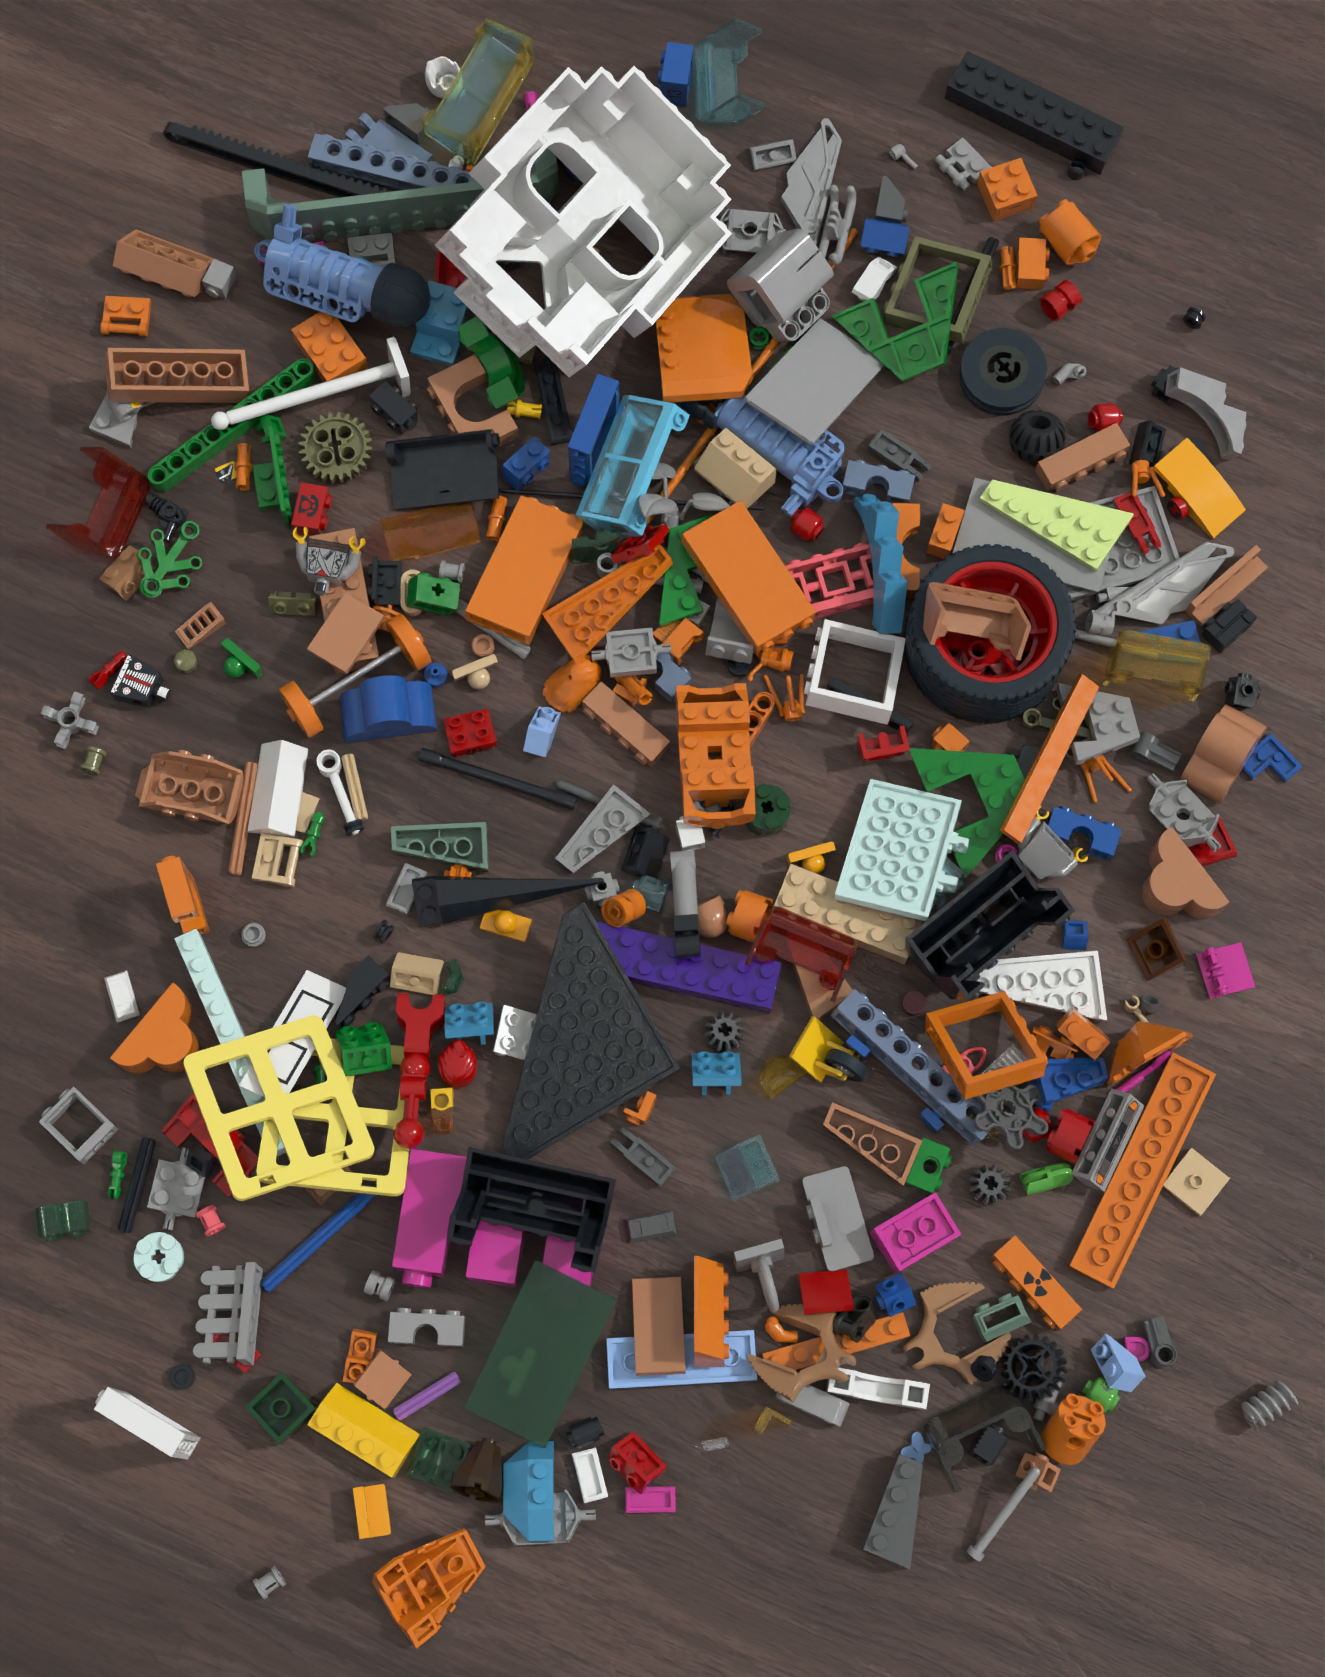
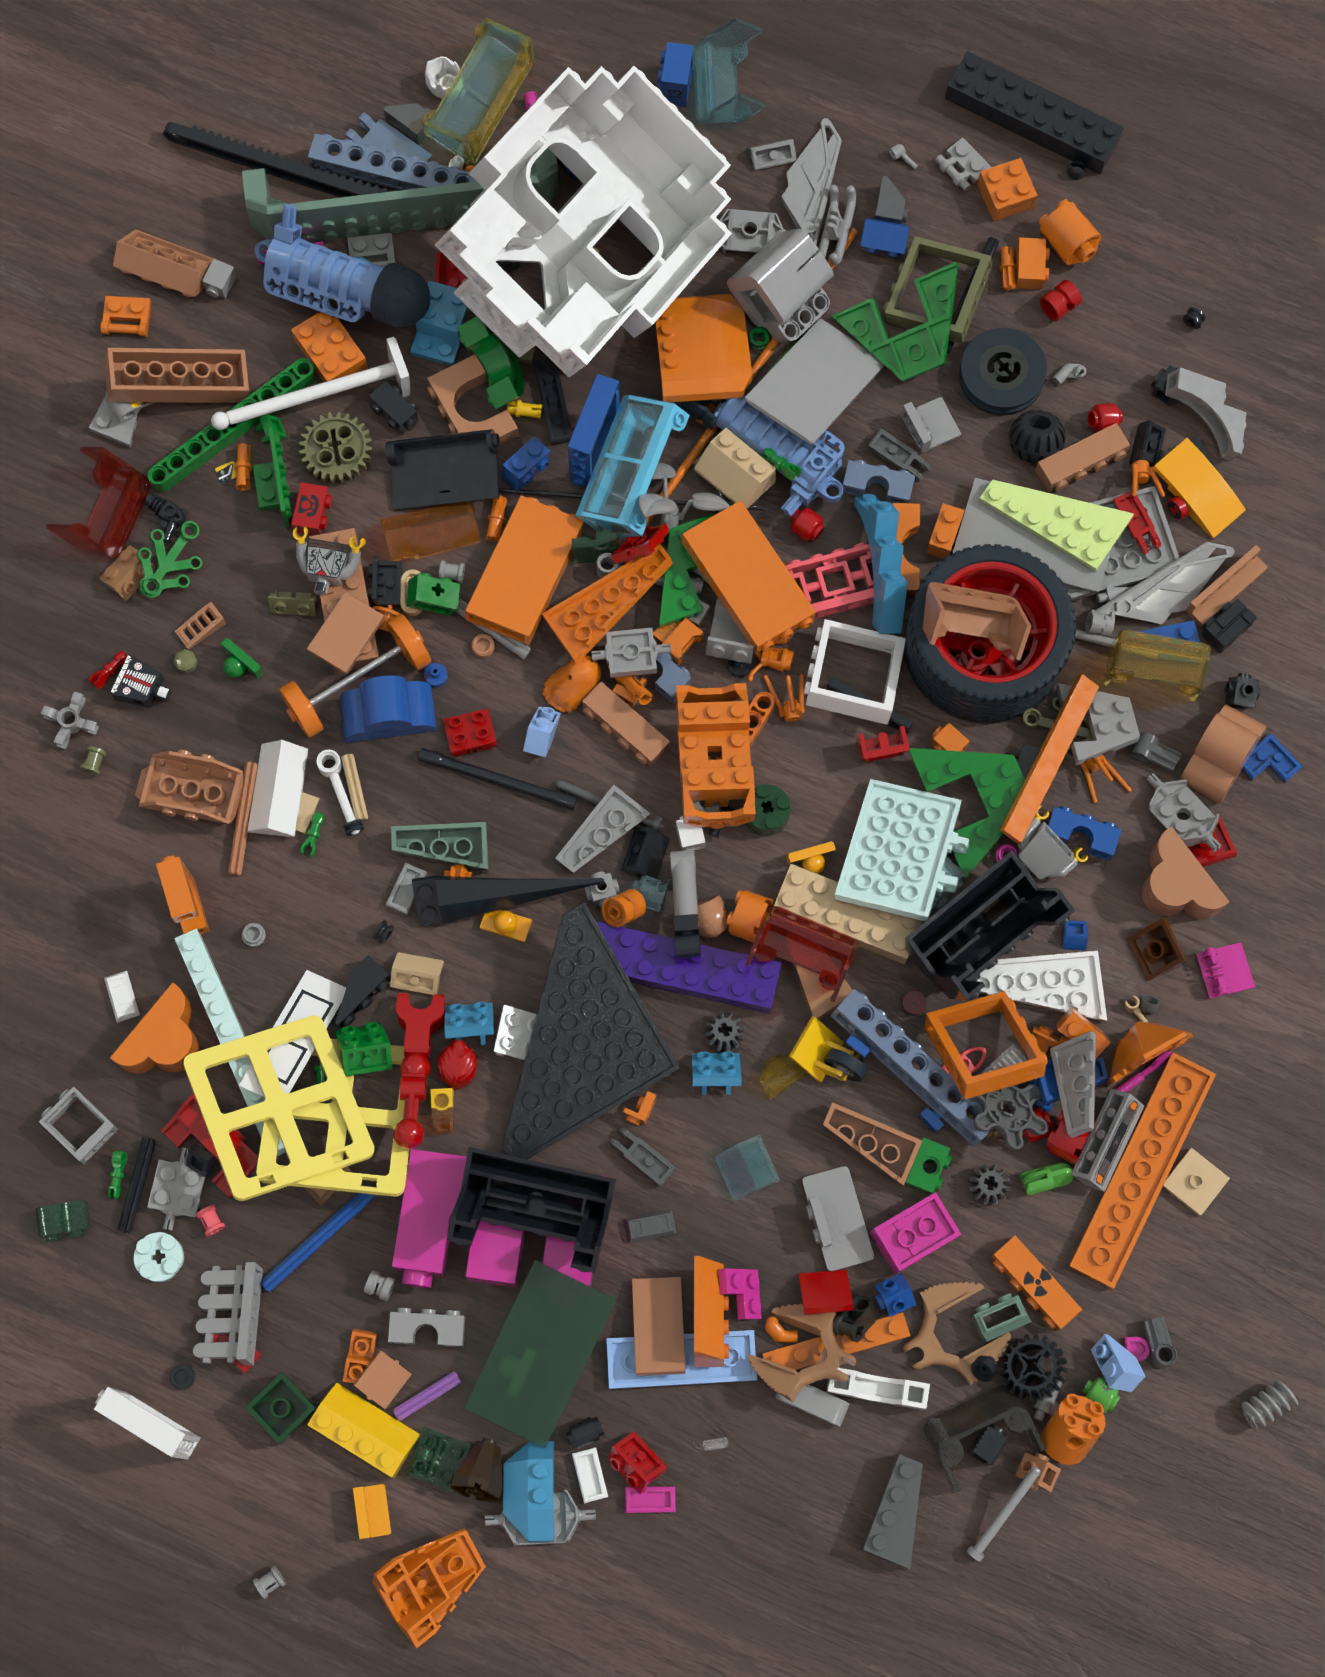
tan plate [252,833,304,887] -> none
clear green arm [442,959,464,995] -> none
tan tile [451,654,498,690] -> none
light grey tile [734,1239,784,1313] -> none
clear yellow panel [752,1406,792,1435] -> none
white slope [852,257,897,301] -> none
medium blue piece [900,1432,931,1463] -> none
none -> dark pink plate [718,1268,761,1320]
none -> green piece [762,448,802,481]
none -> light grey bracket [901,397,961,454]
none -> light grey wing [1050,1031,1096,1138]

